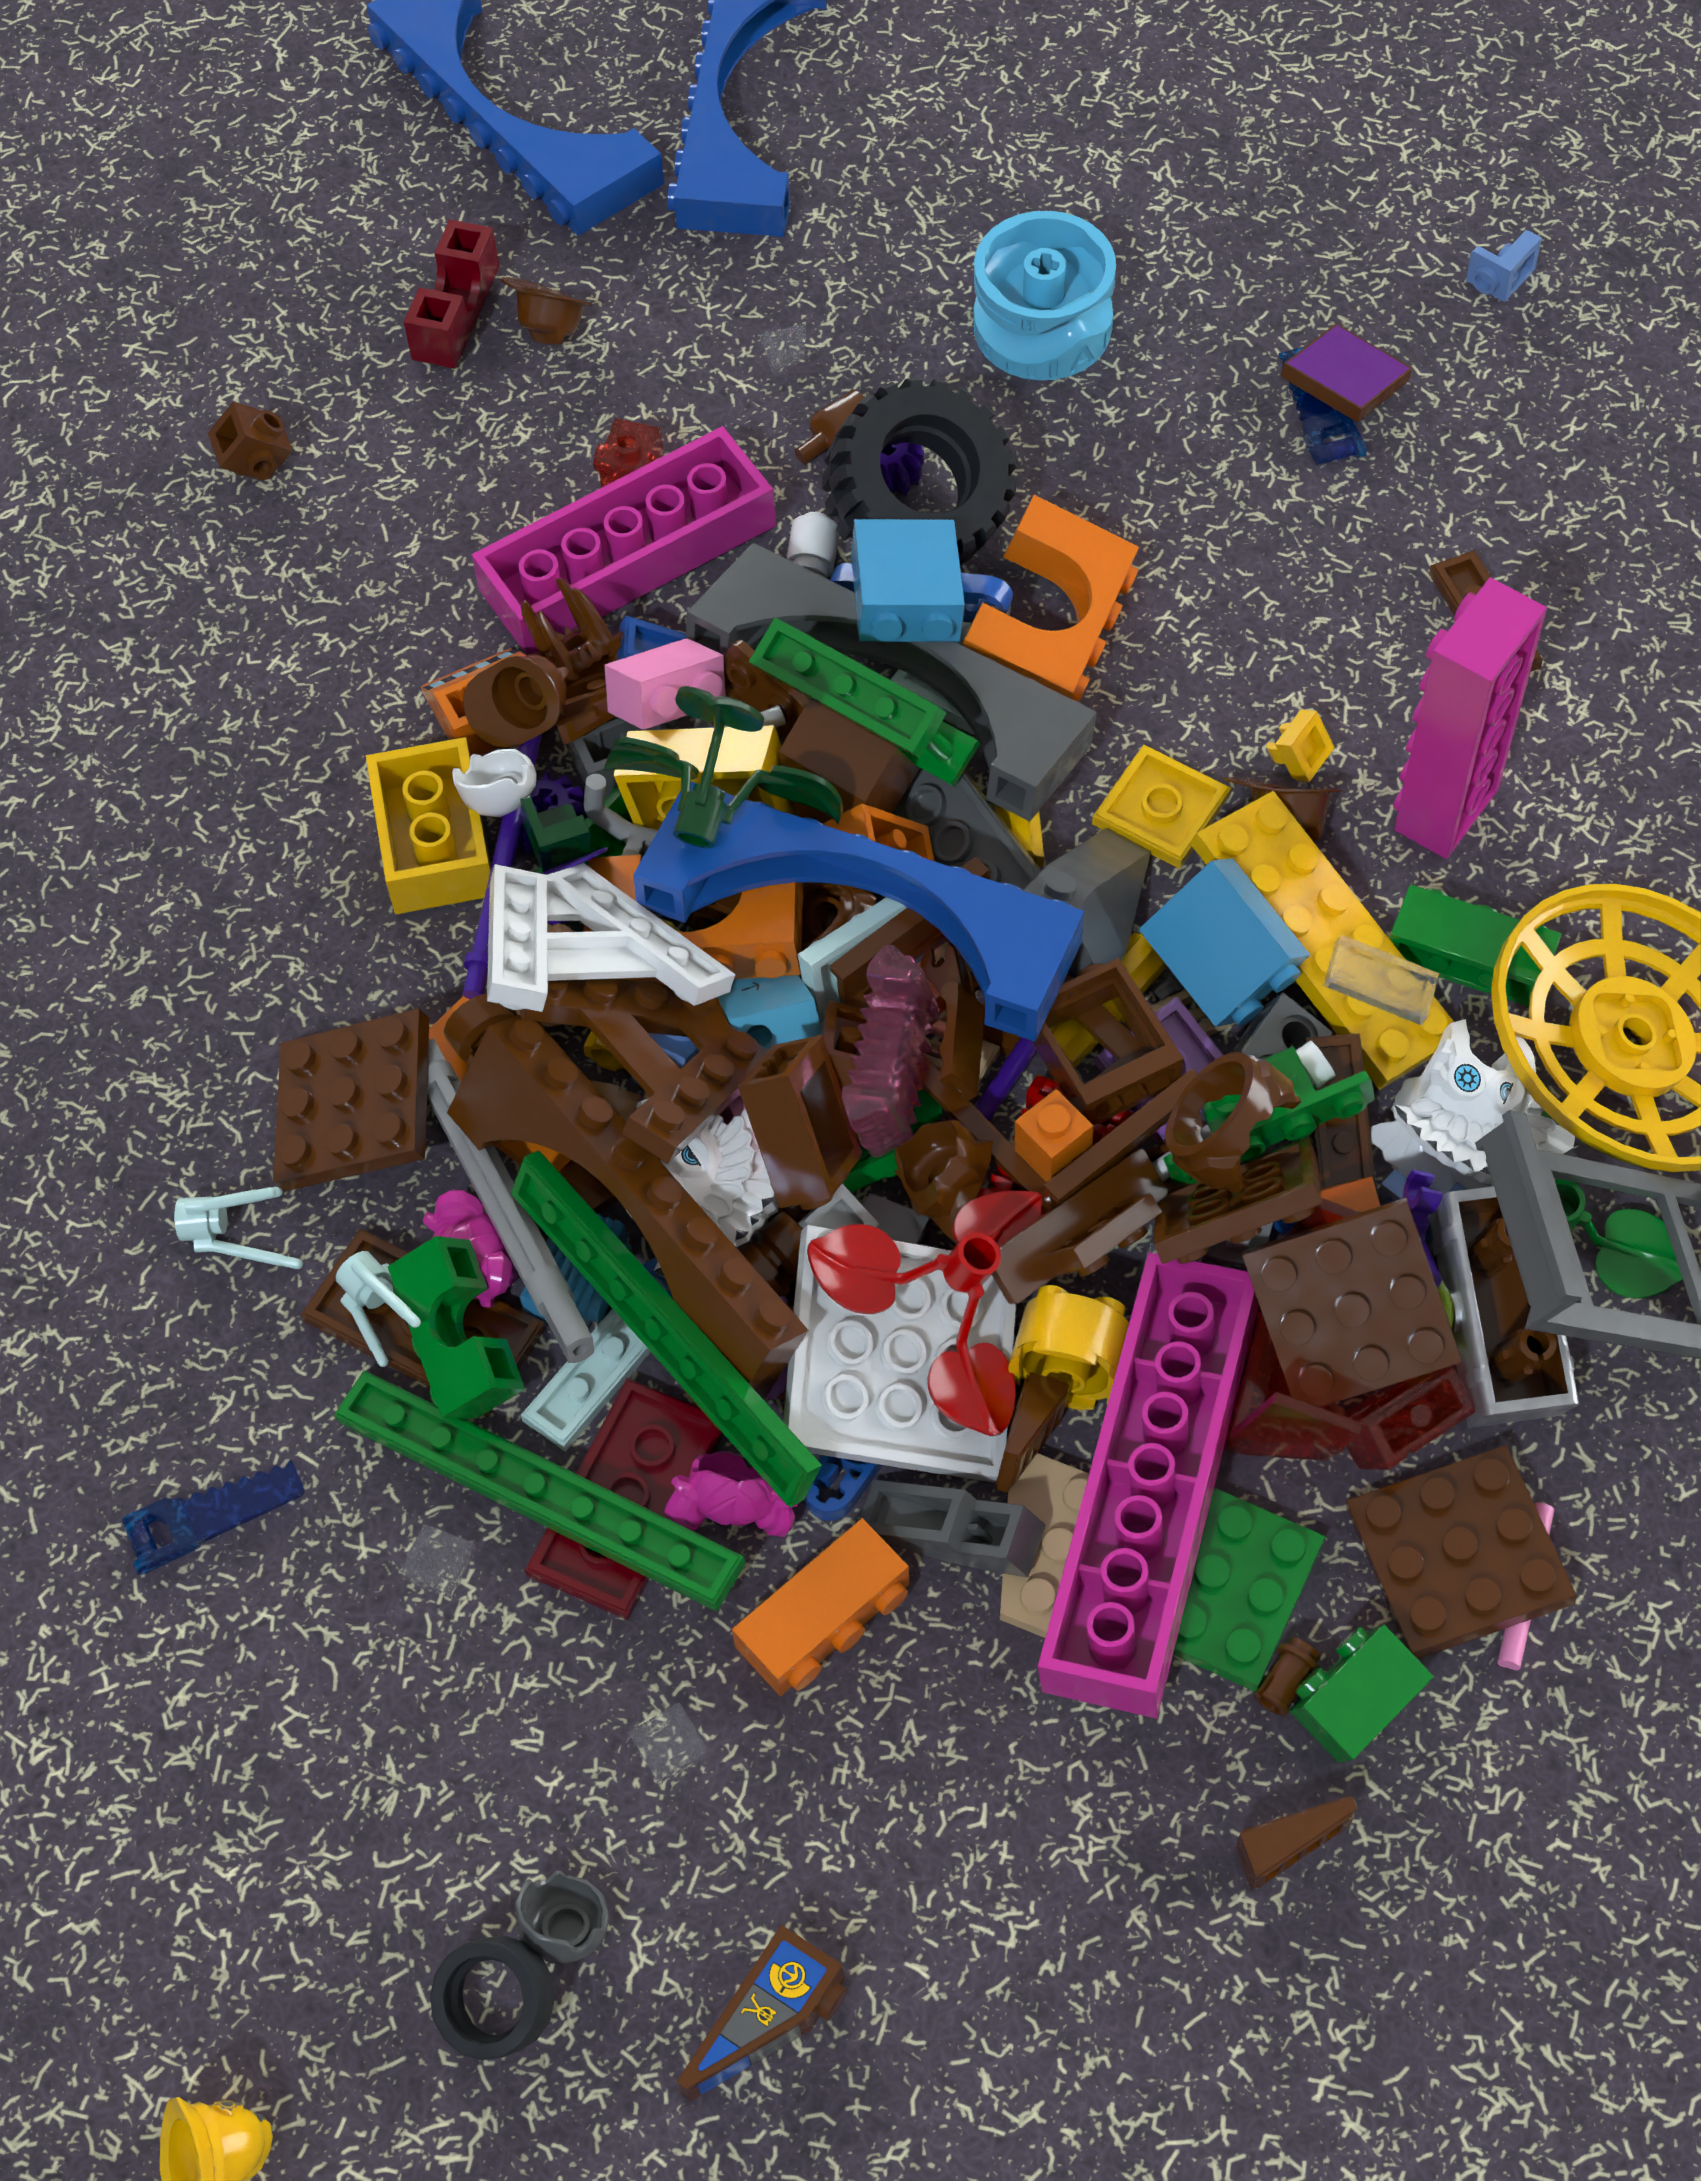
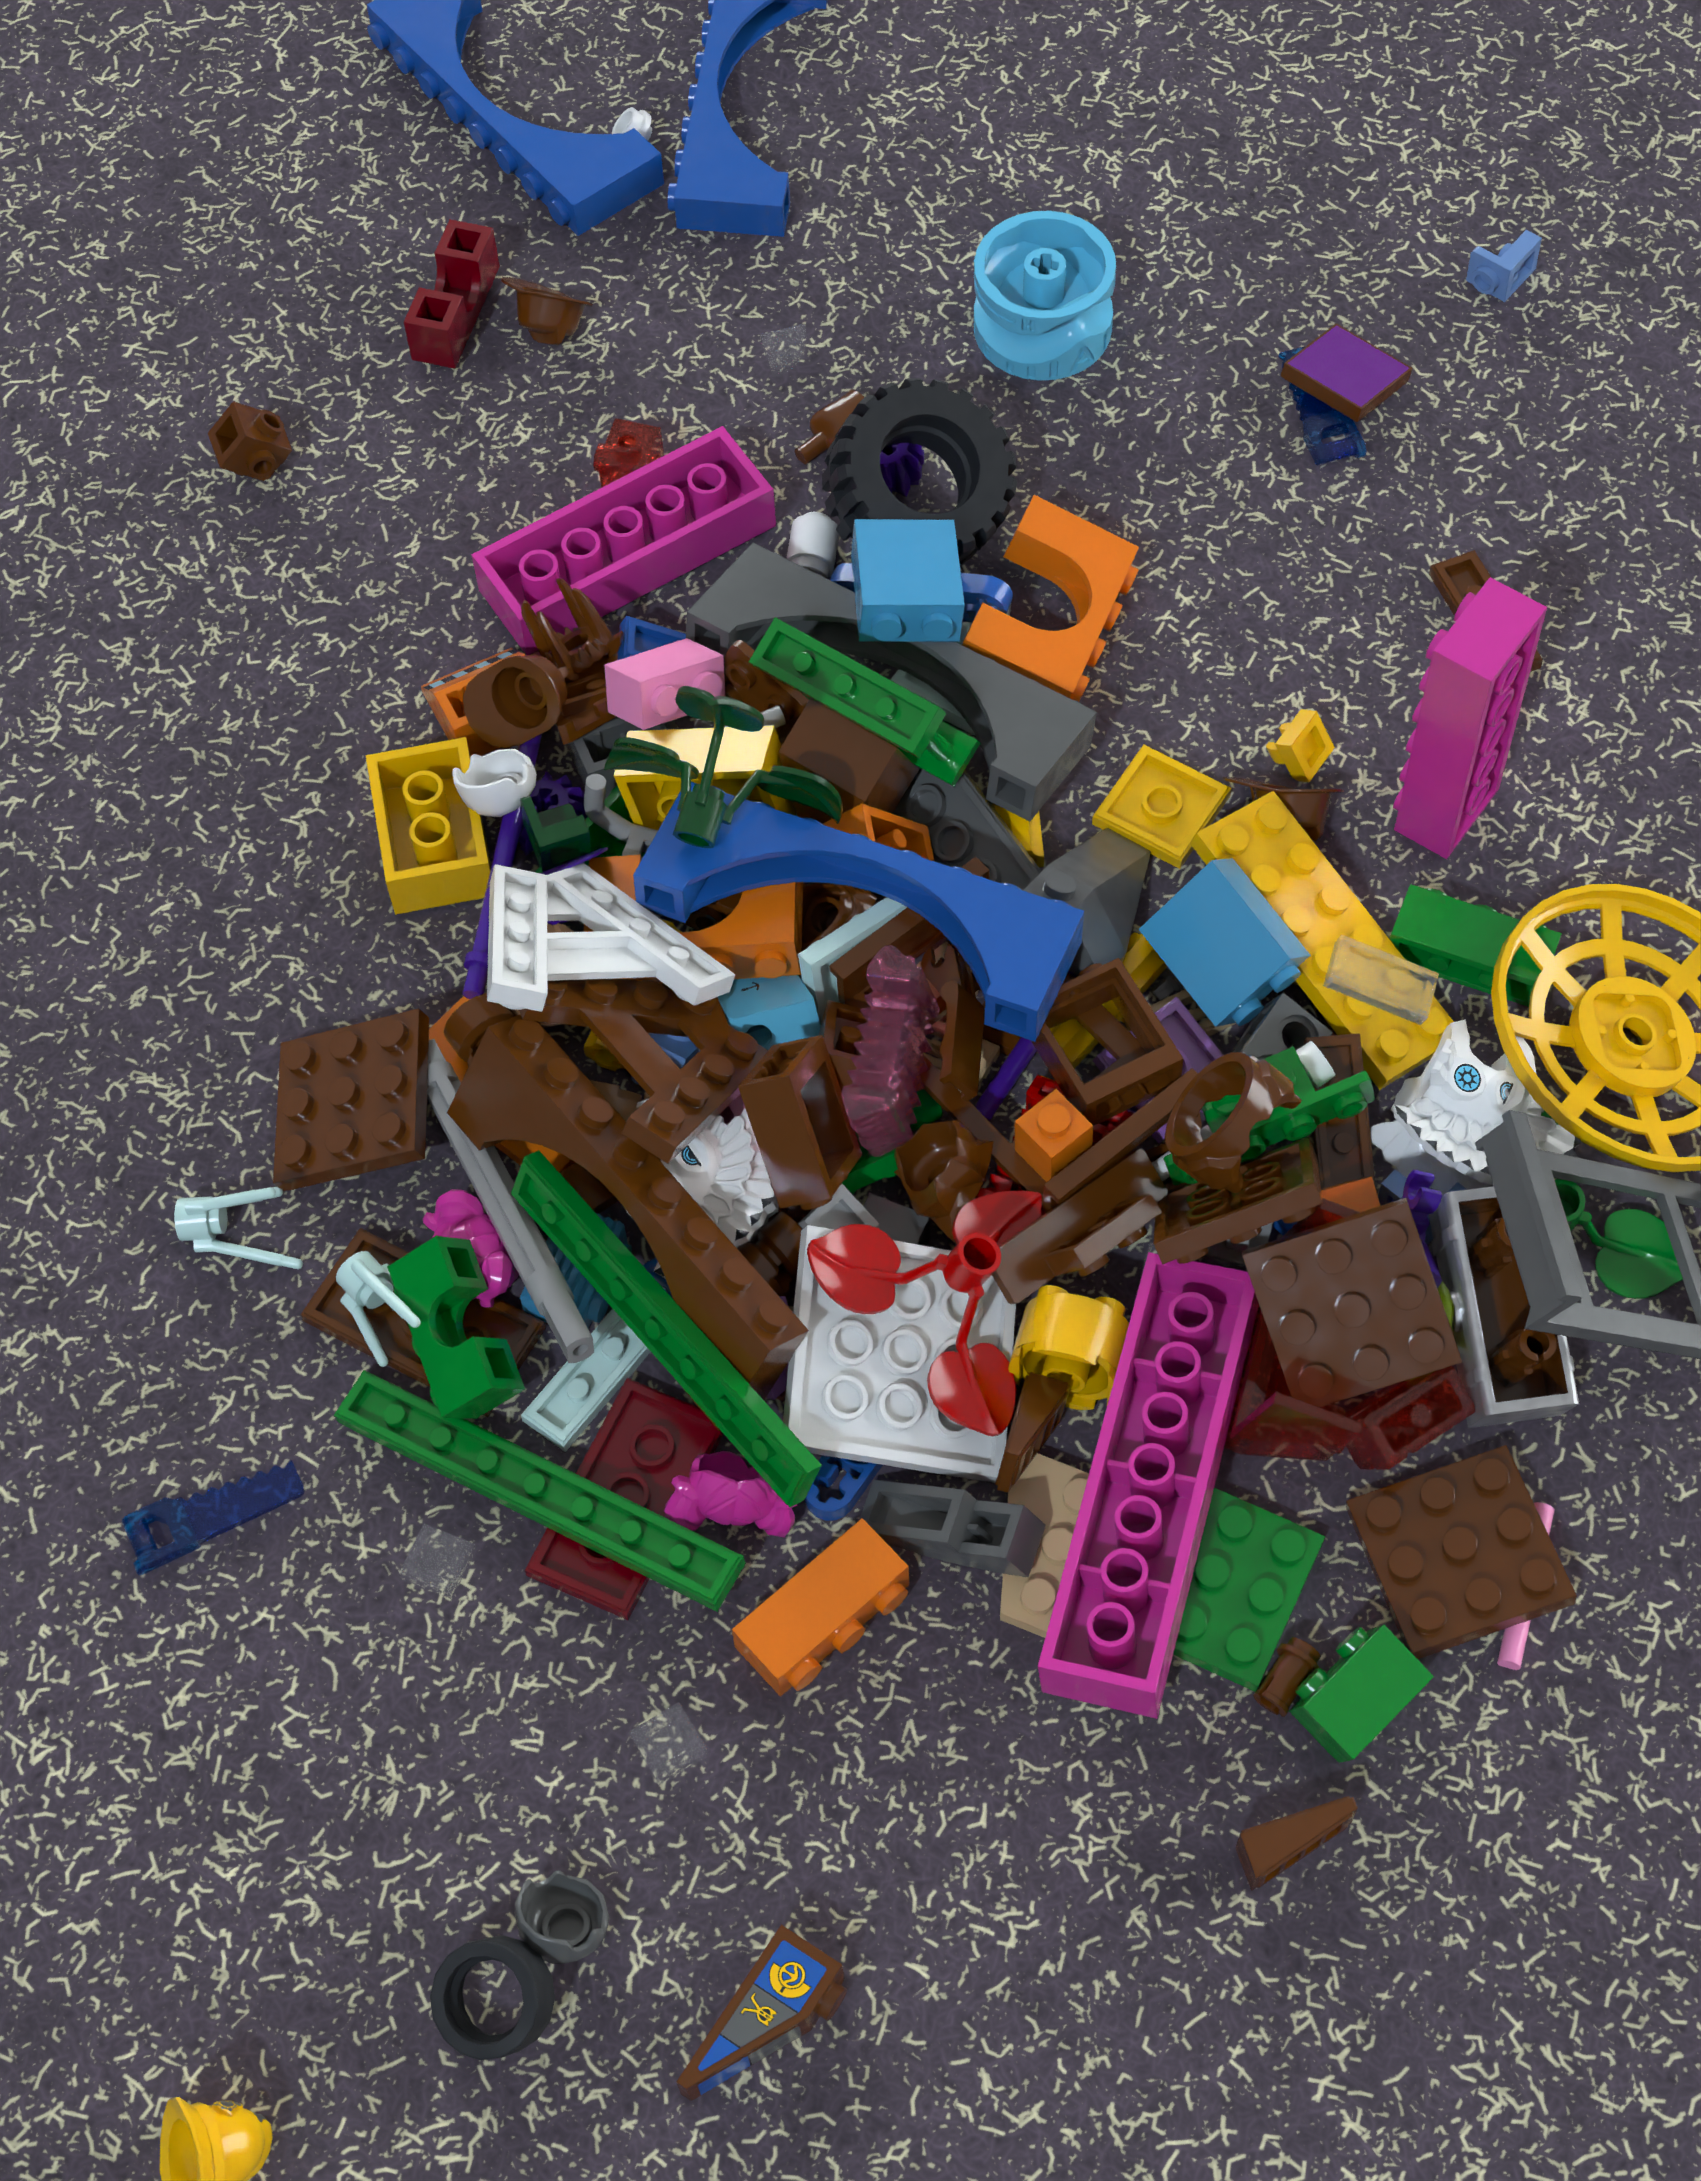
none -> white plate [612,107,652,141]

